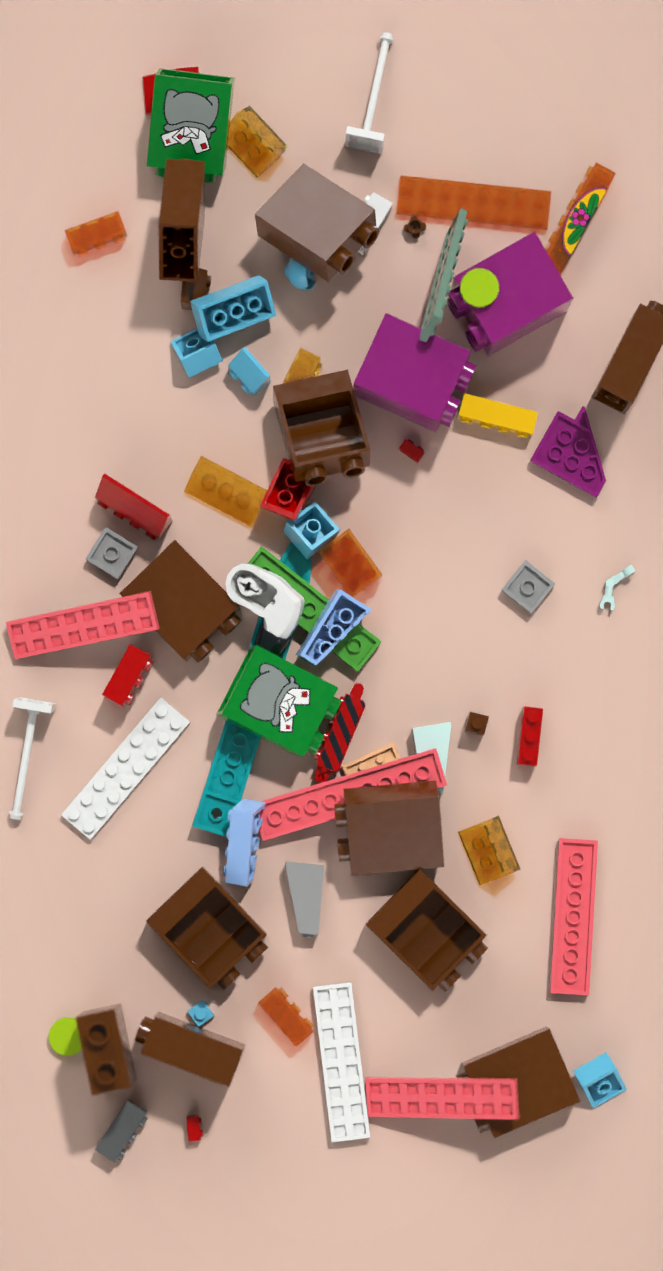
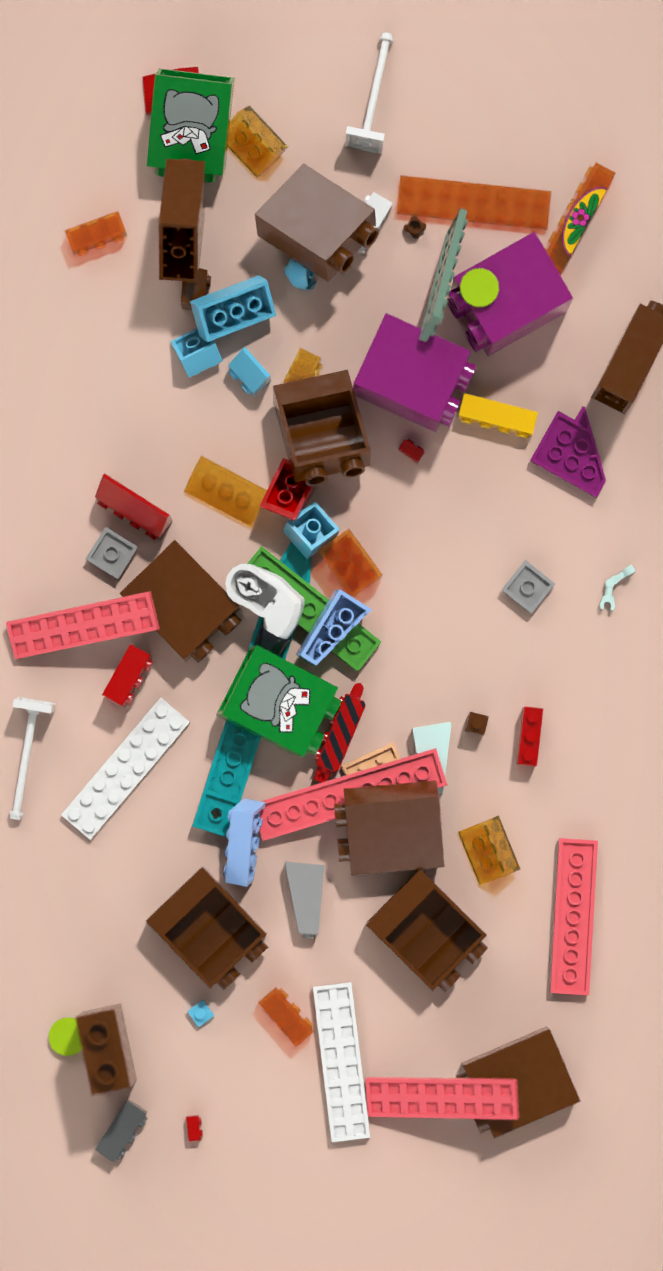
reddish brown brick [134,1012,245,1087] -> none
medium azure slope [573,1052,627,1109] -> none

